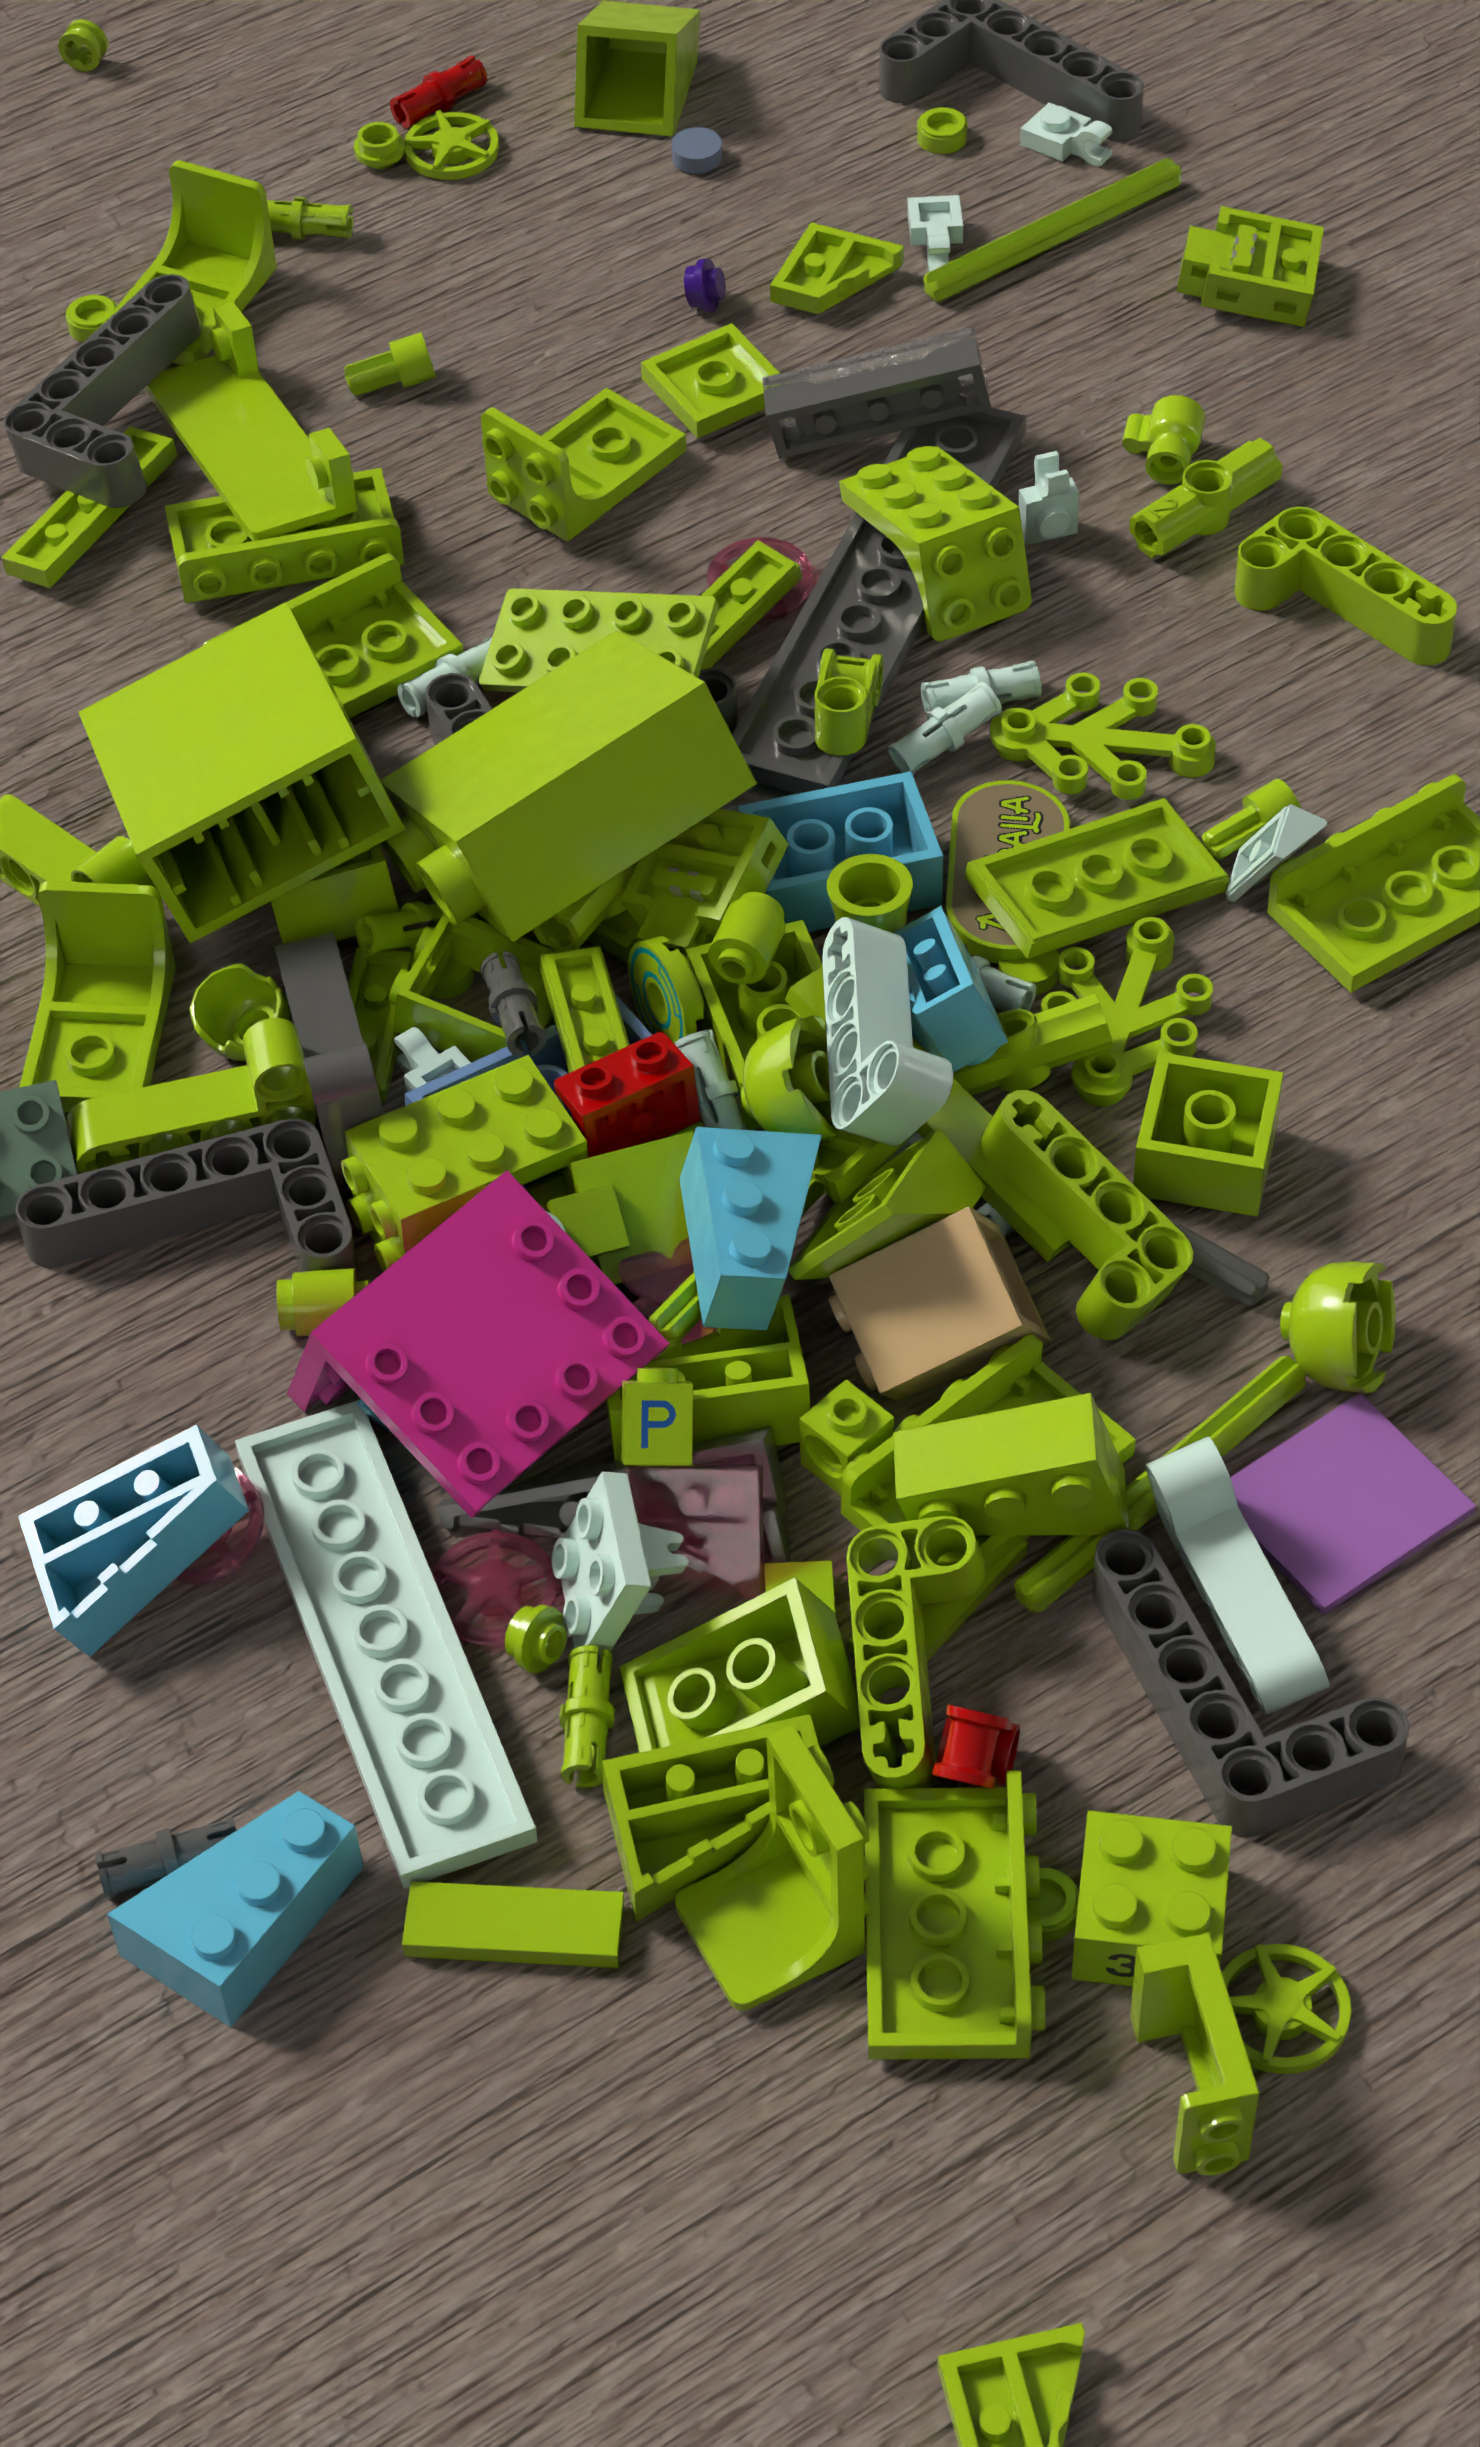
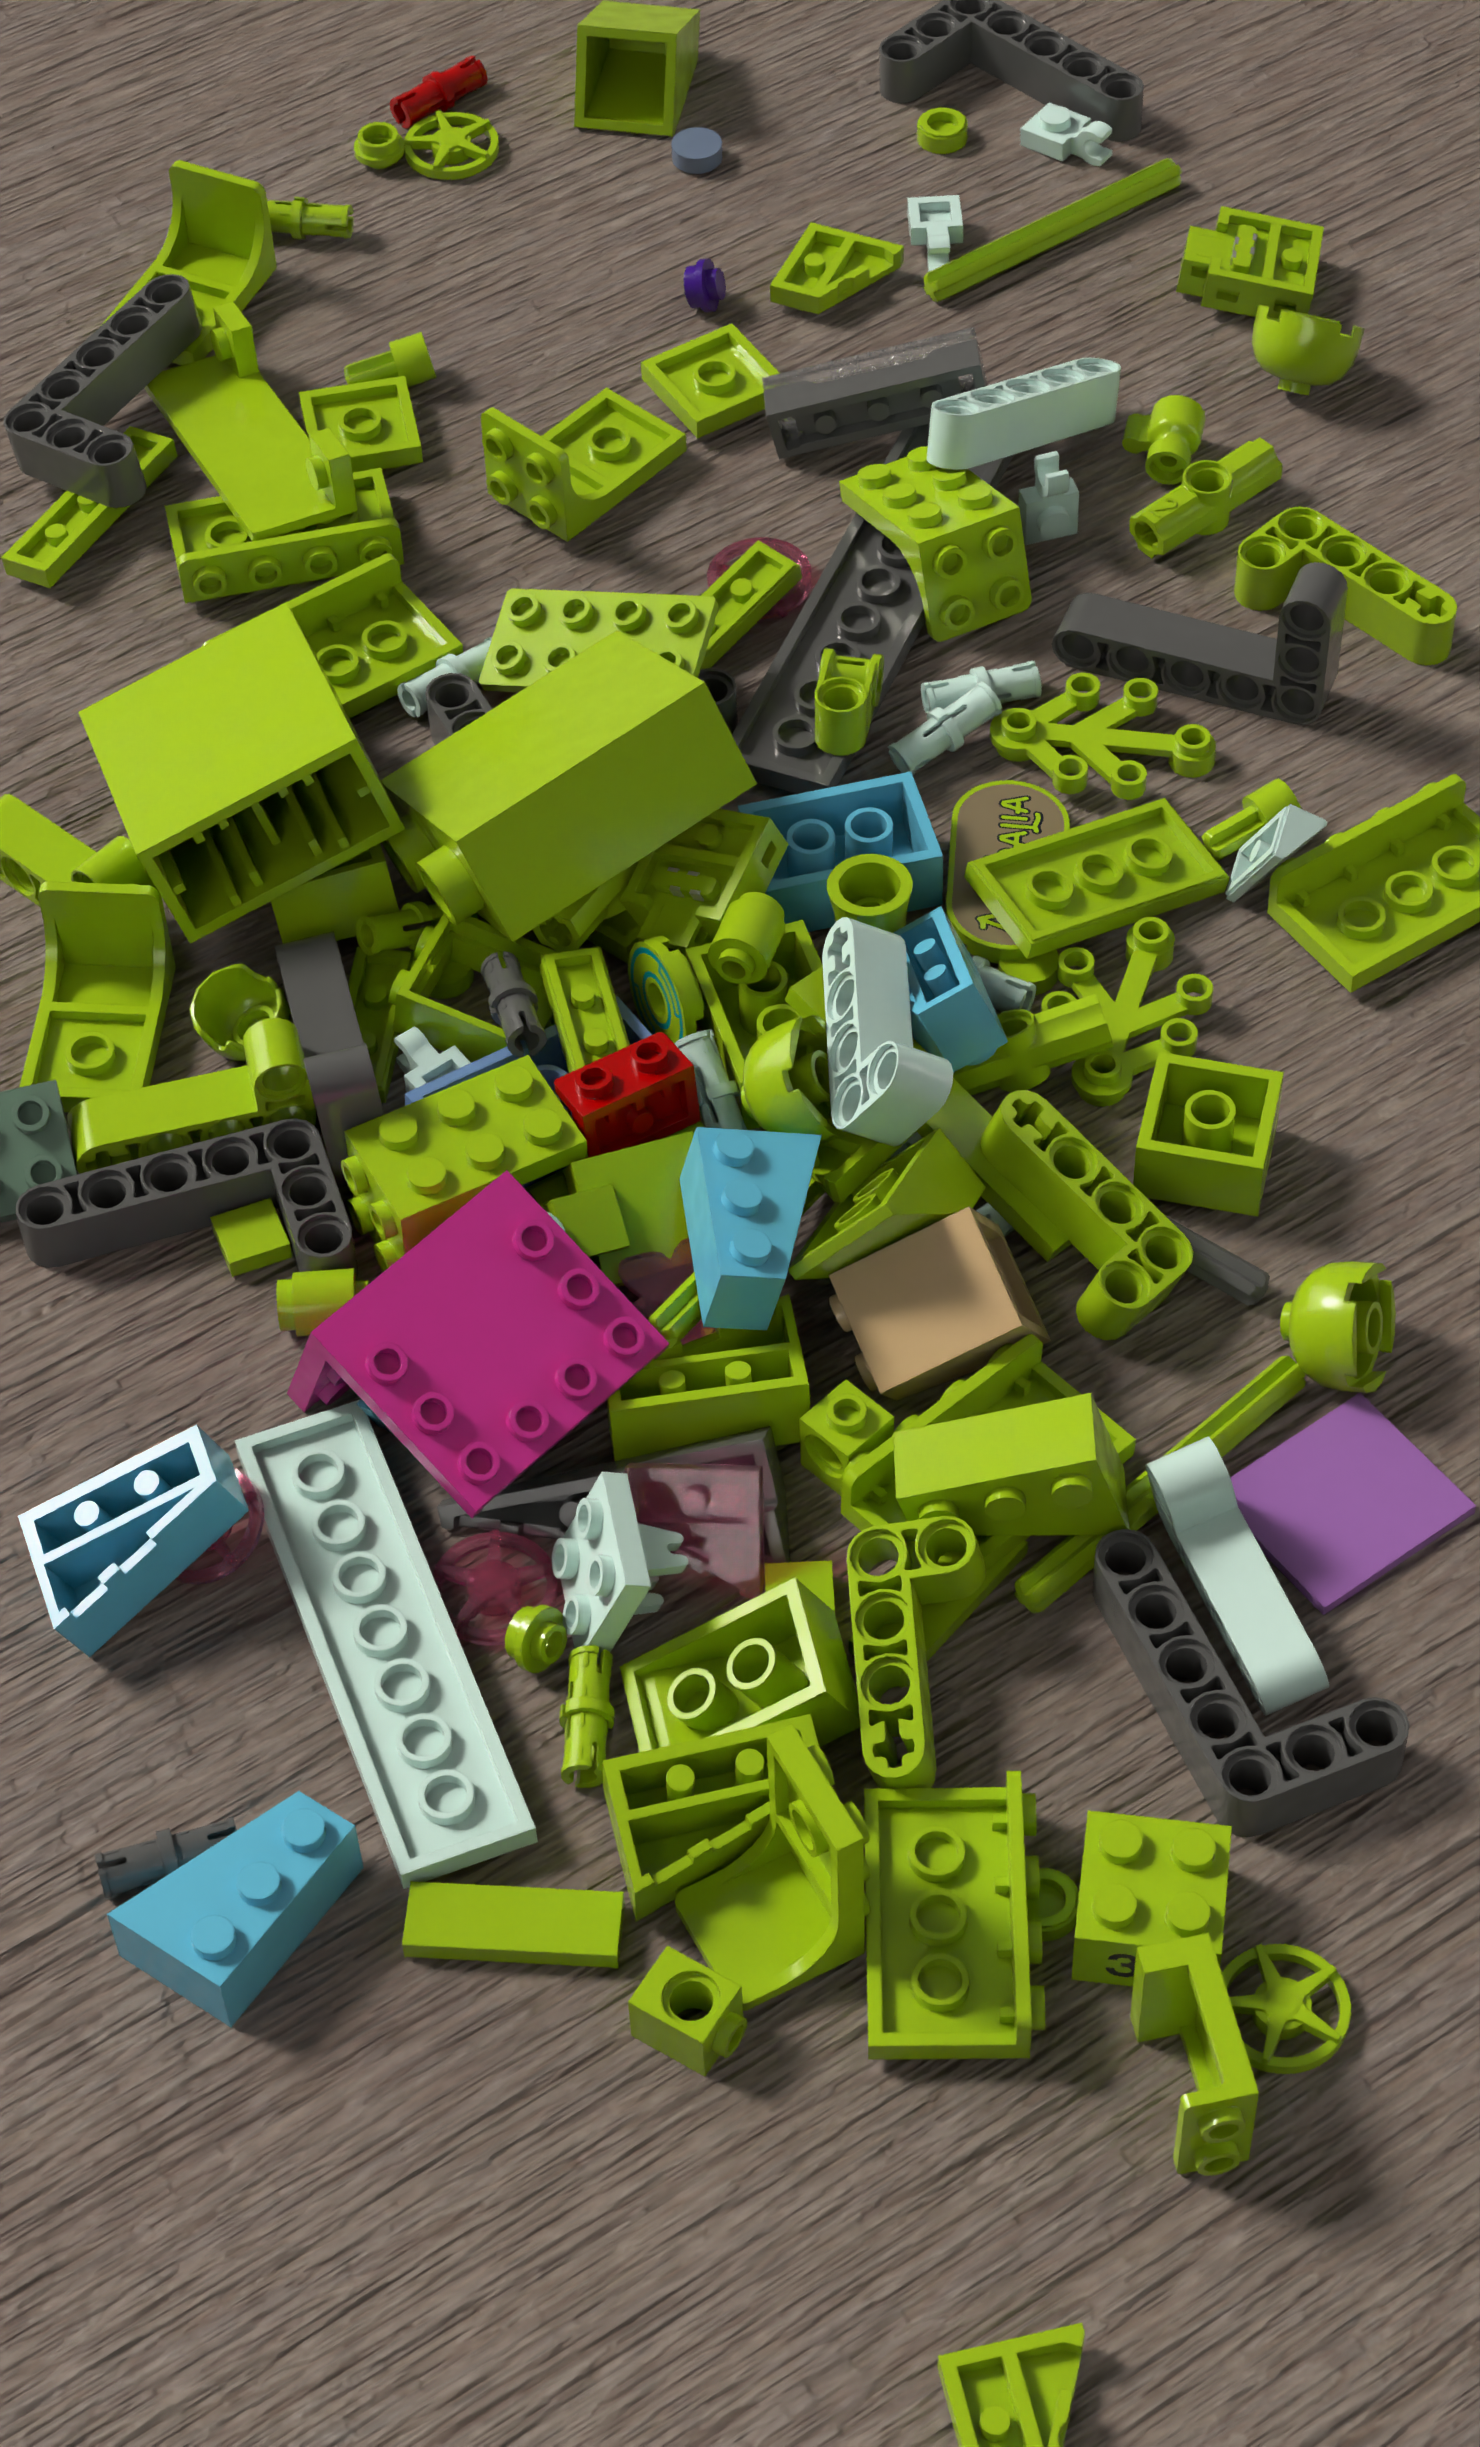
lime bush [58,19,109,72] -> none
lime tile [65,295,117,343] -> none
lime brick [621,1368,693,1466] -> none
red piece [932,1704,1020,1789] -> none
none -> lime tile [210,1198,292,1277]
none -> lime plate [299,376,423,473]
none -> lime brick [628,1945,747,2077]
none -> light aqua beam [926,358,1121,470]
none -> dark grey beam [1052,562,1348,725]
none -> lime cylinder [1252,304,1365,395]

